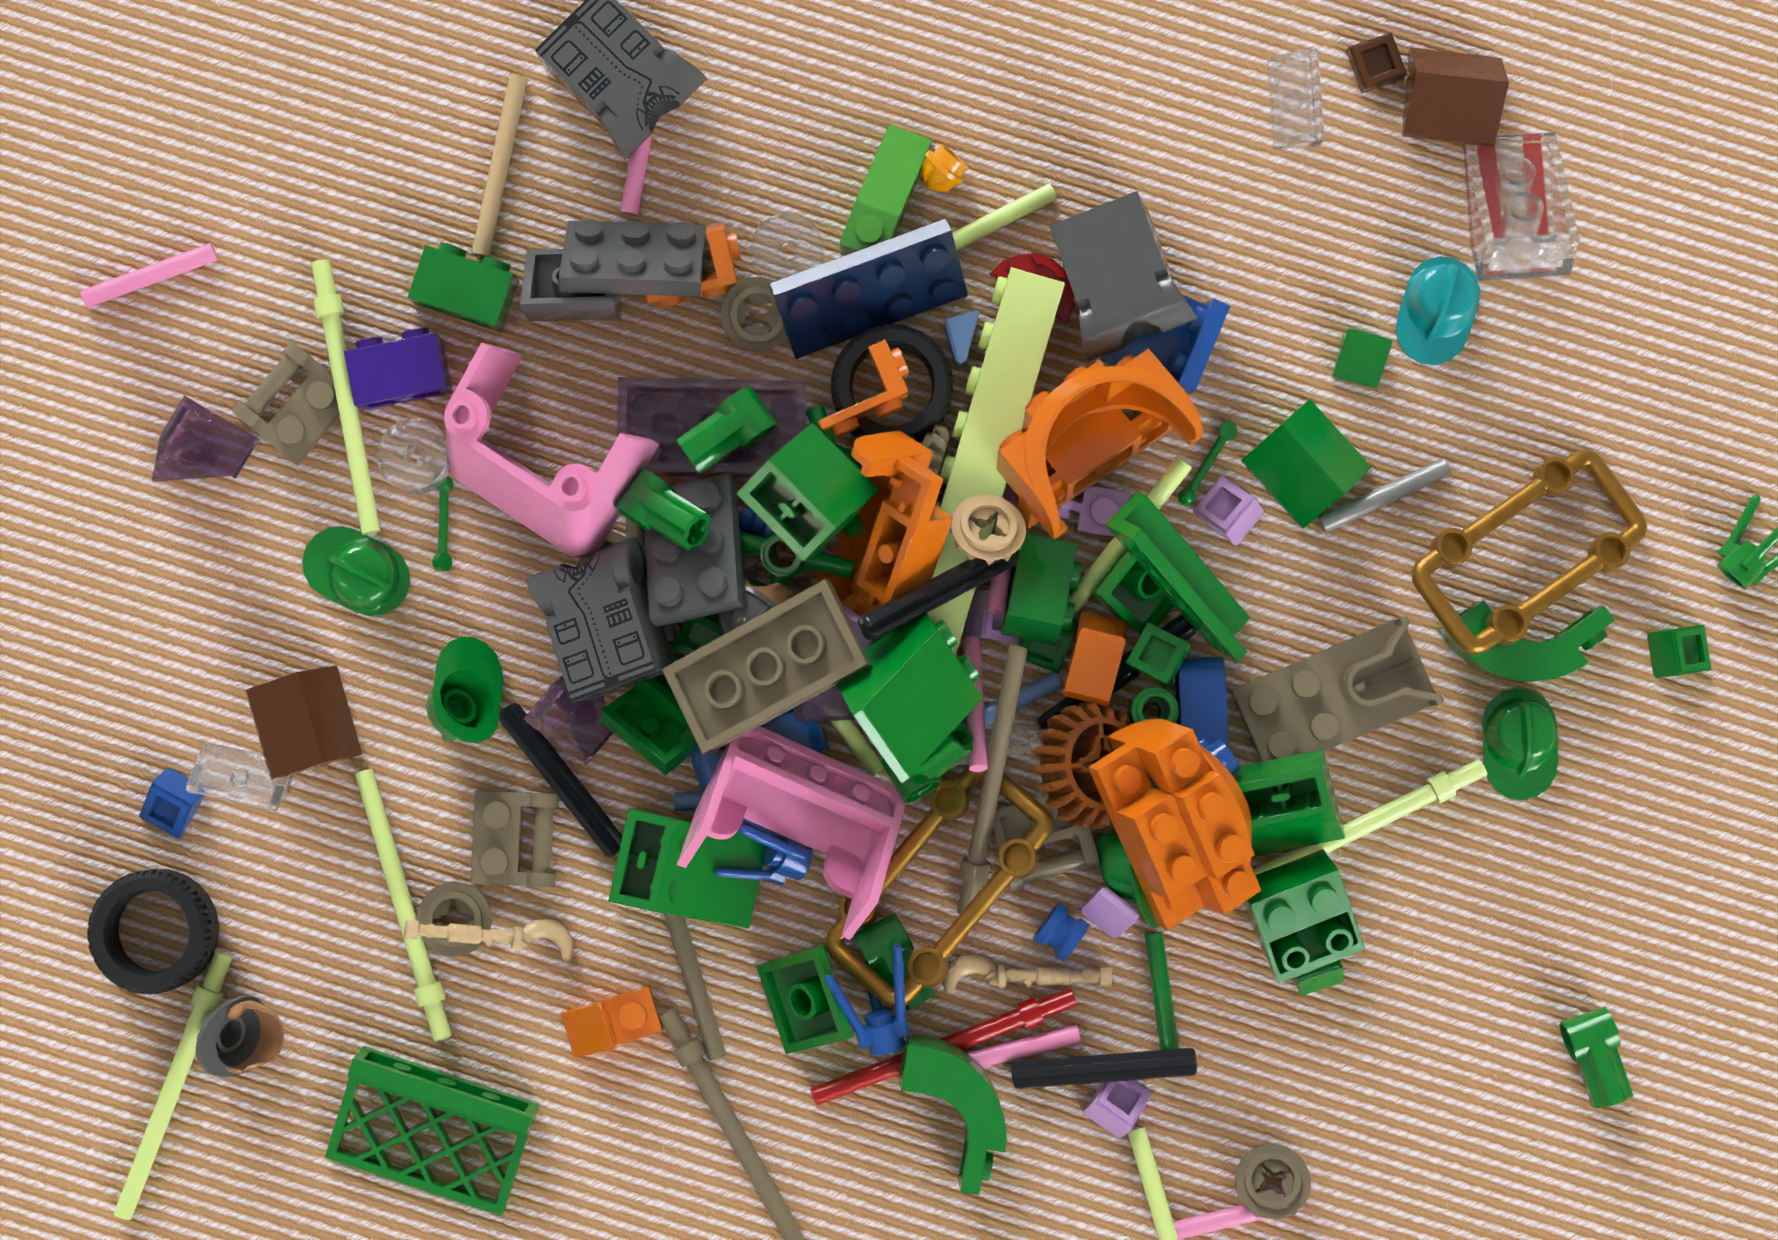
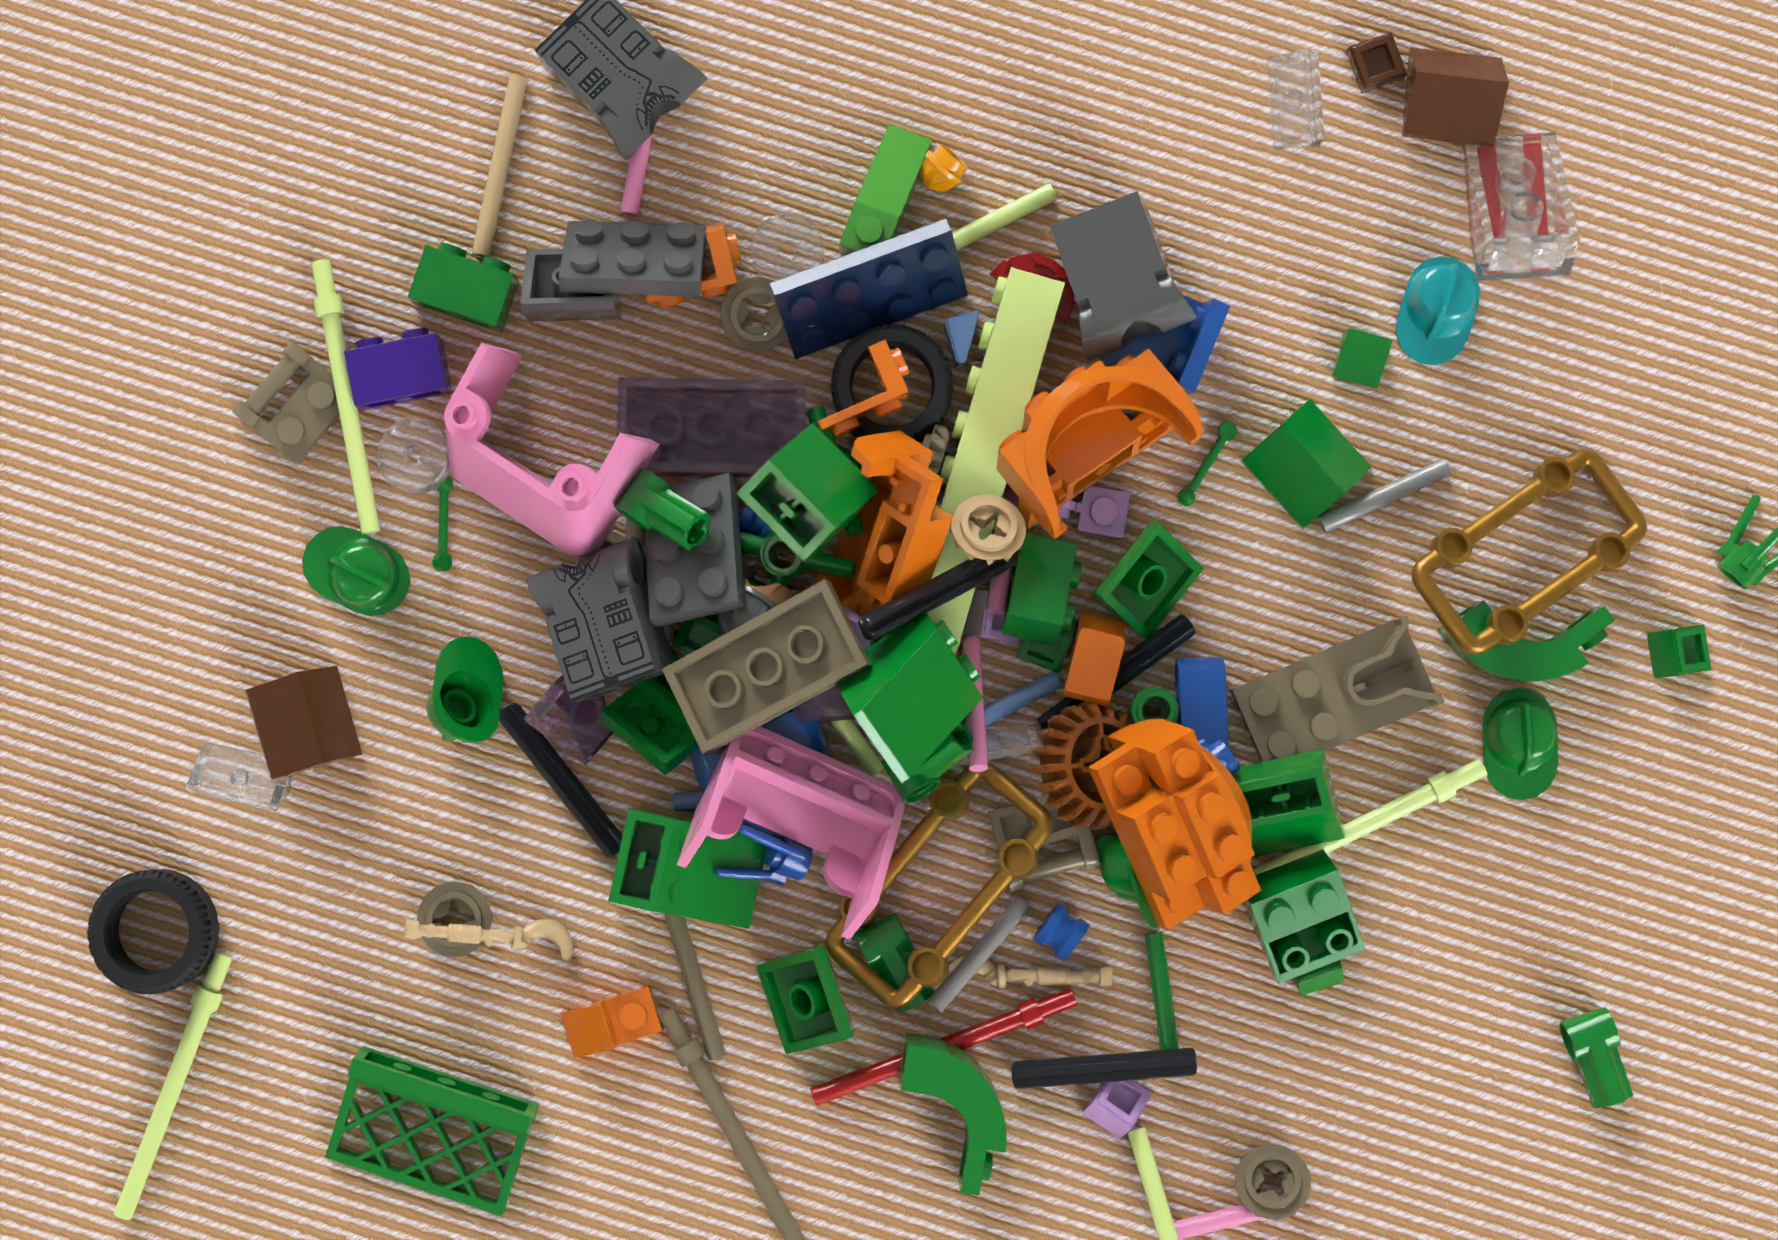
bright pink bar [80,243,218,308] -> none
blue slope [139,768,206,839] -> none
clear purple slope [152,395,260,482] -> none
dark grey piece [196,995,285,1077] -> none
yellowish green bar [355,769,452,1042] -> none
dark tan plate [471,790,559,887] -> none
green piece [676,385,777,474] -> none
blue plant [825,944,910,1056] -> none
dark tan bar [957,645,1028,914] -> none
bright pink bar [966,1025,1081,1068] -> none
yellowish green bar [1067,456,1193,613] -> none
lavender slope [1081,885,1140,938] -> none
green fence [1105,491,1250,662] -> none
green plate [1126,622,1191,688] -> none
lavender slope [1193,476,1264,546] -> none
none -> light grey bar [927,896,1031,1014]

